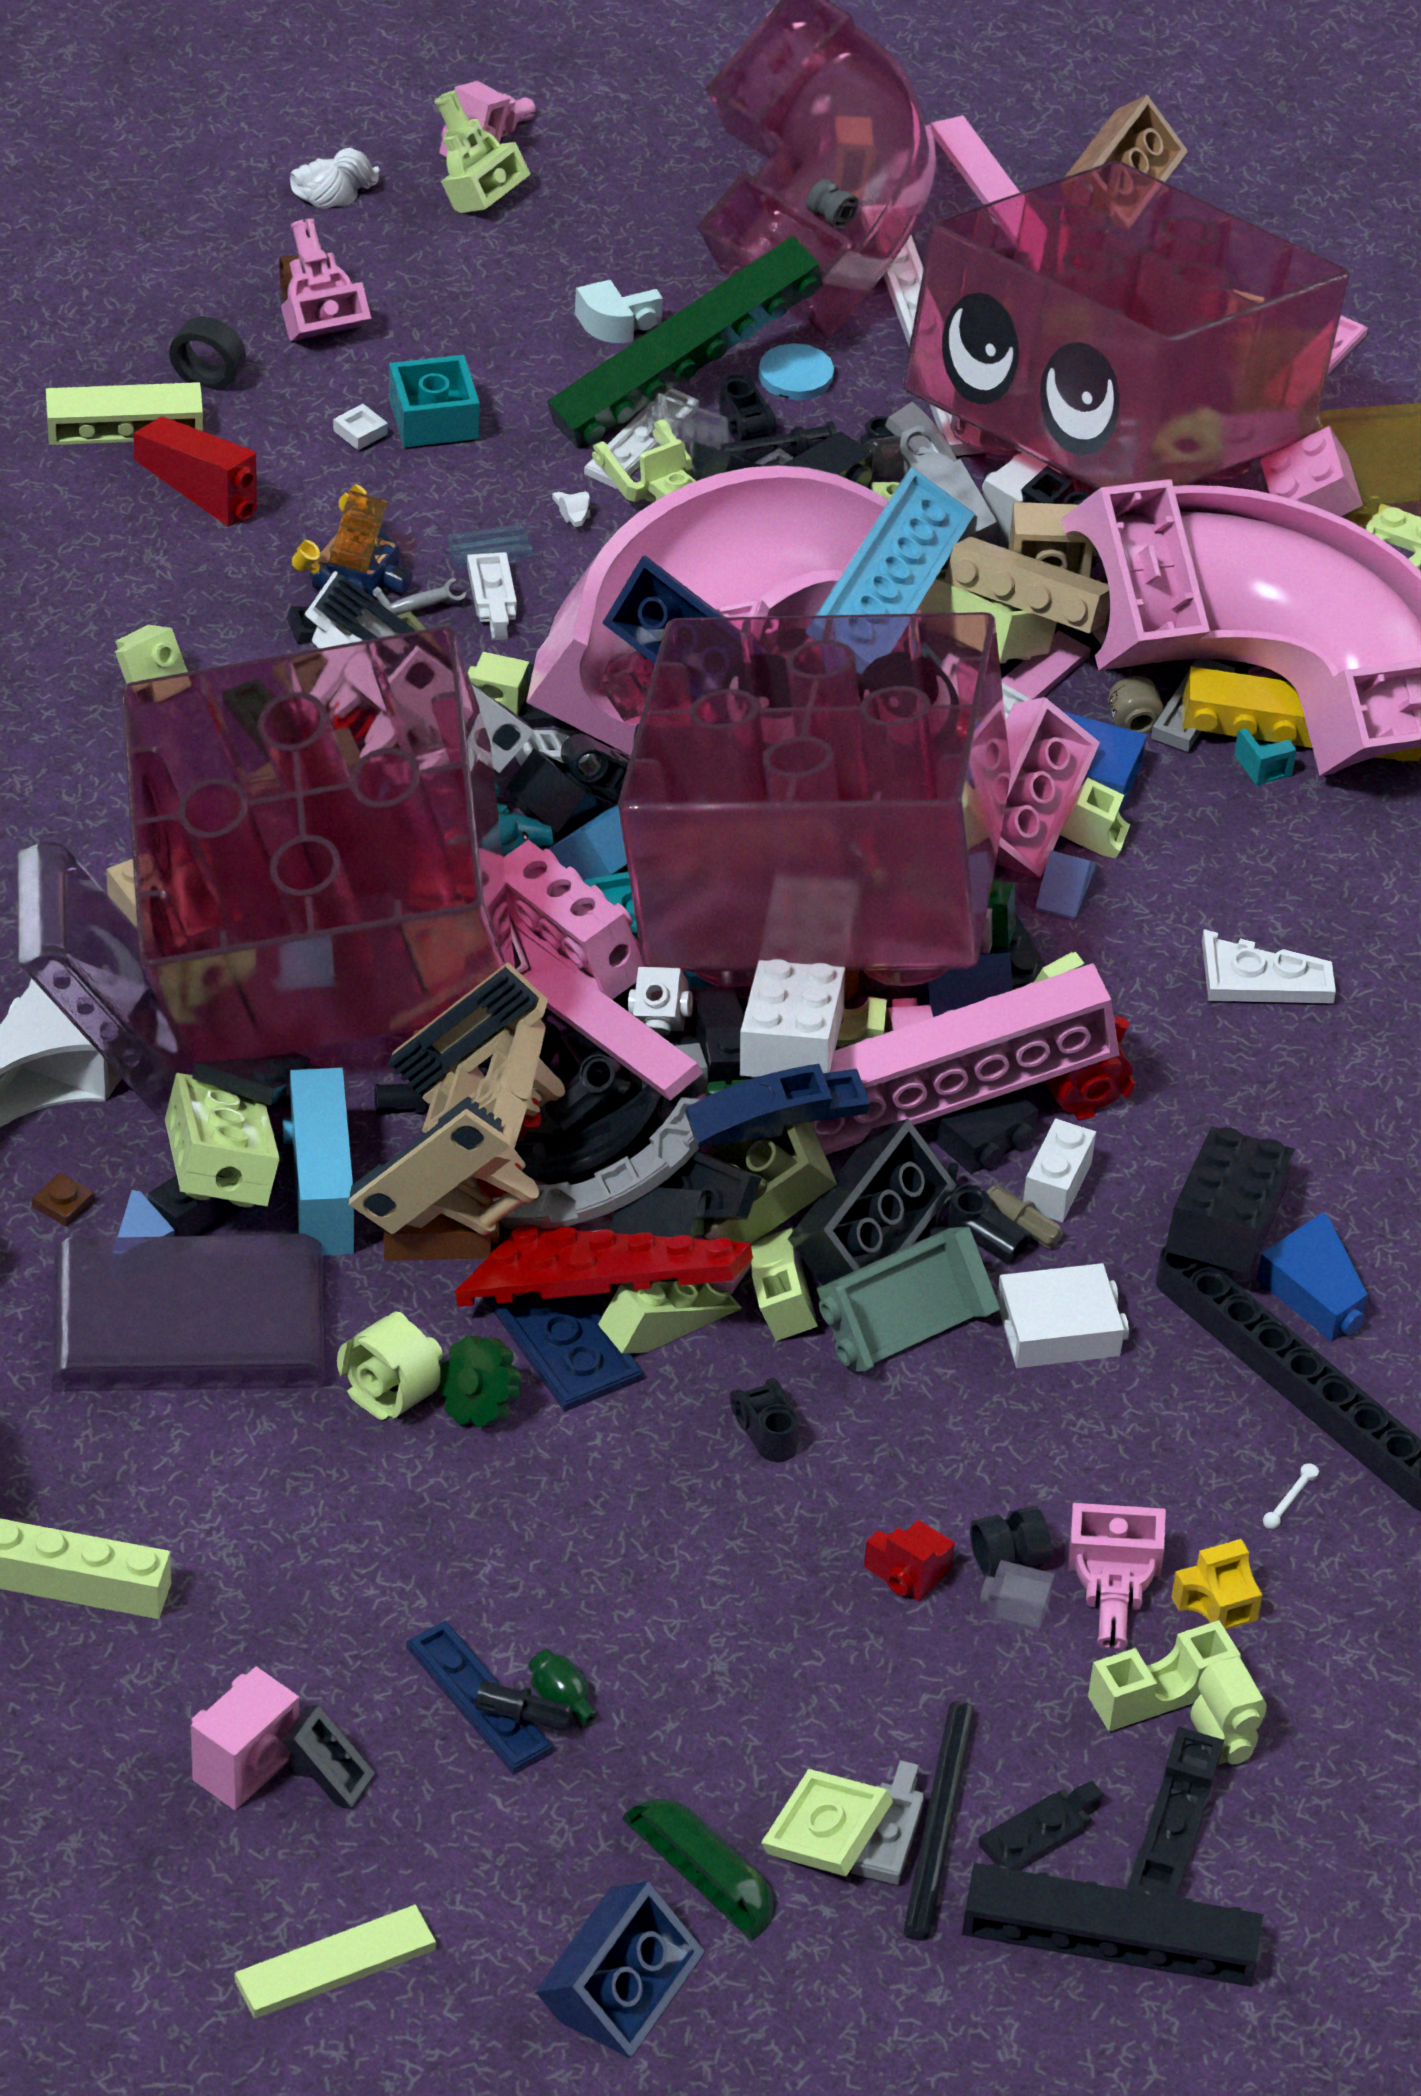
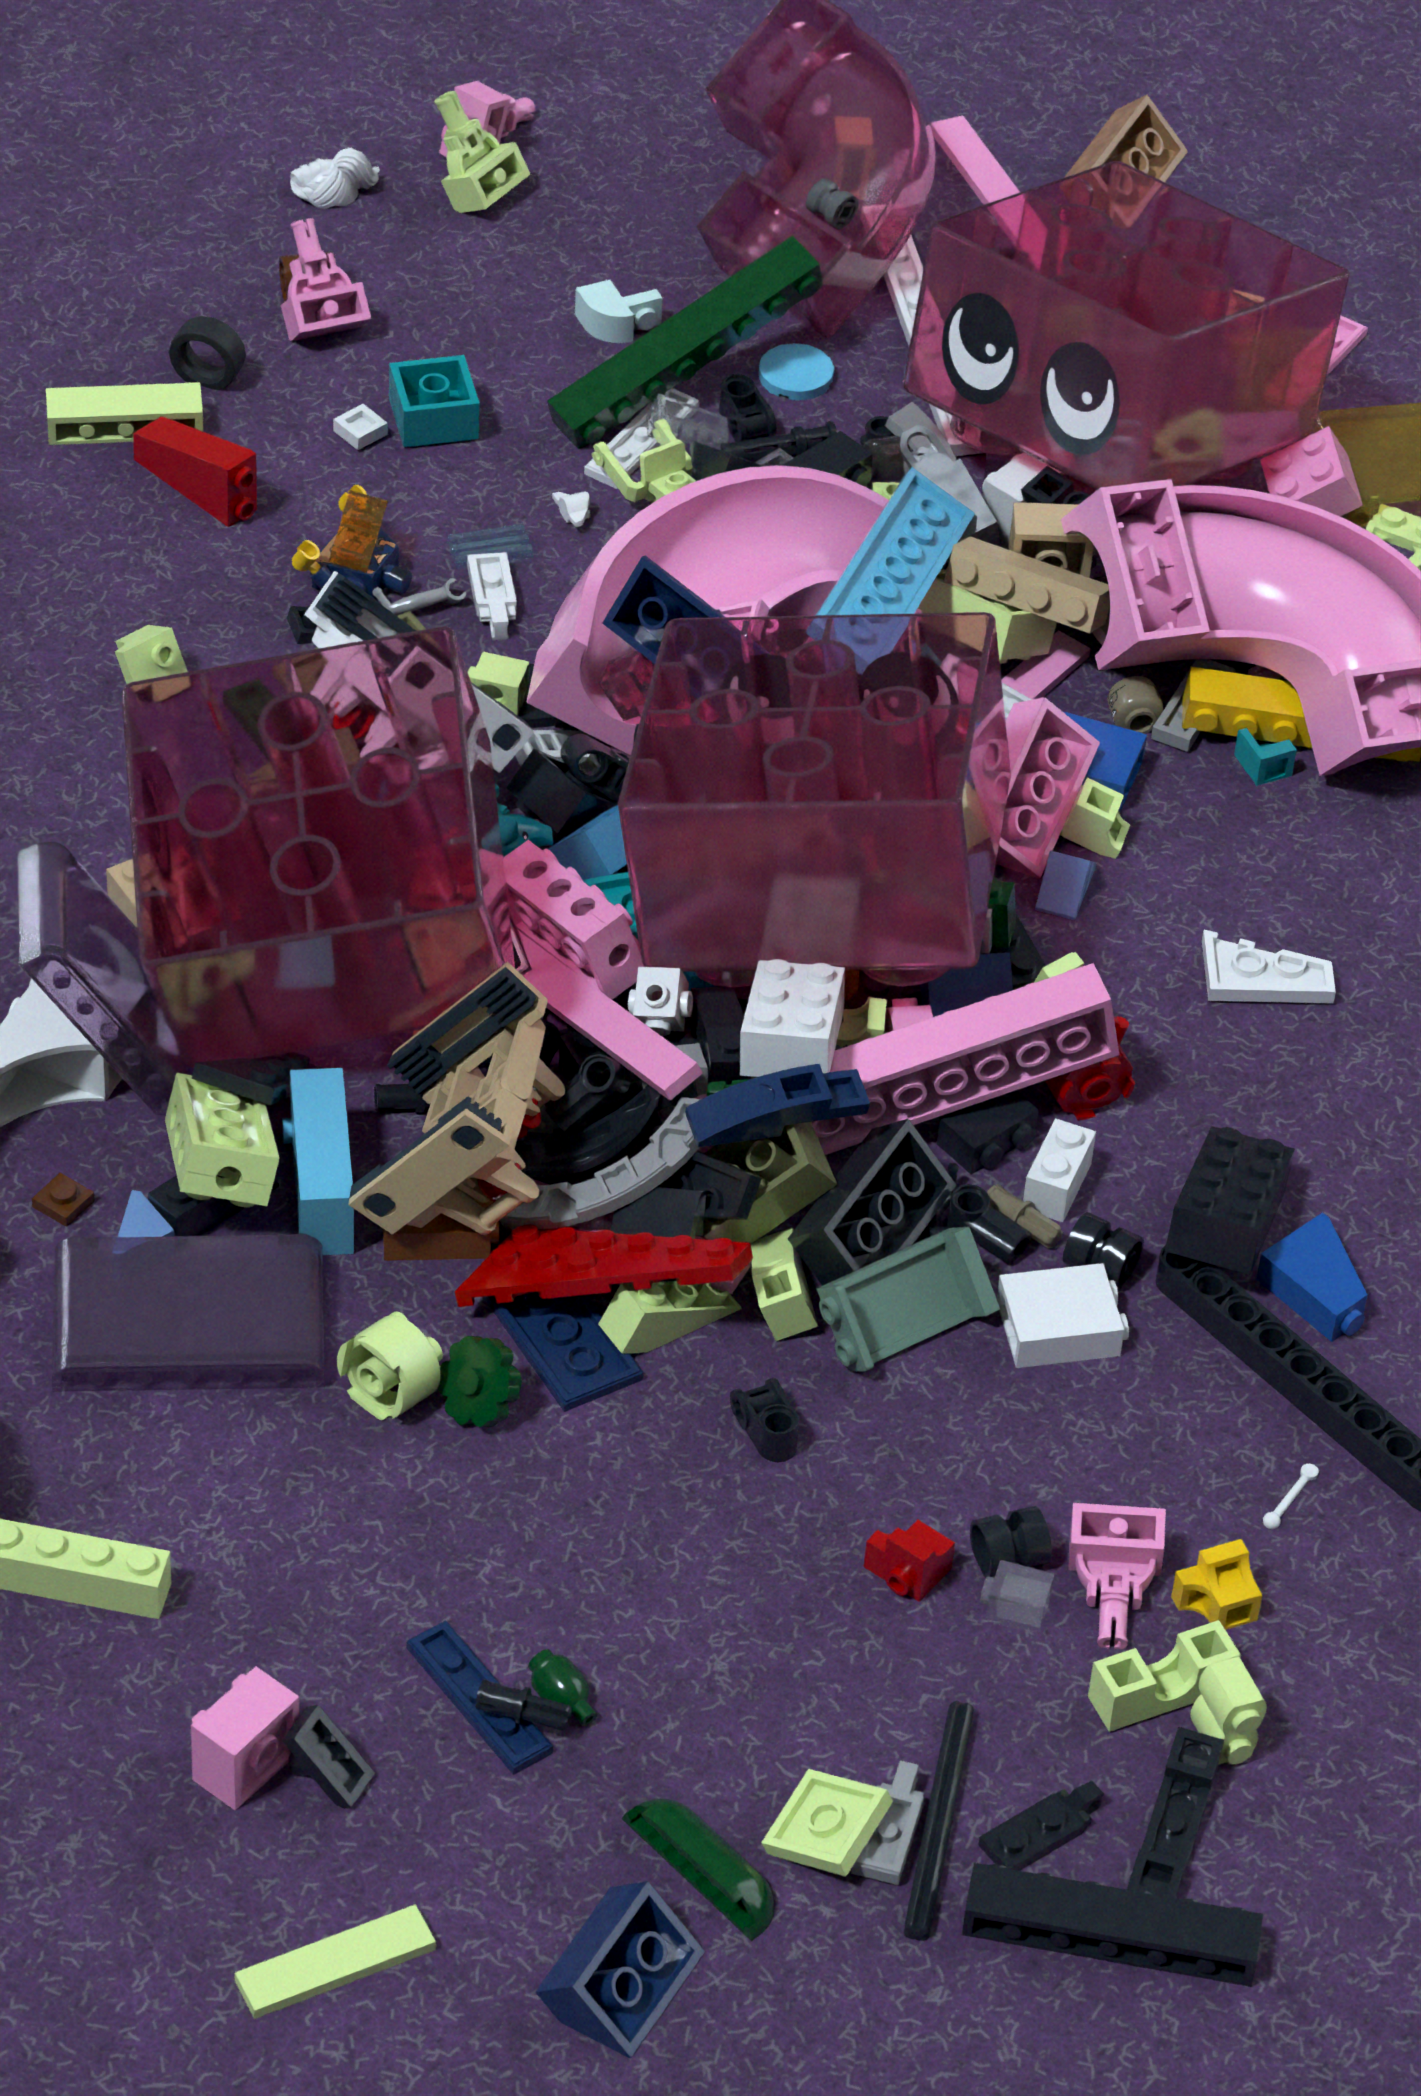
none -> black wheel [1063,1212,1144,1289]

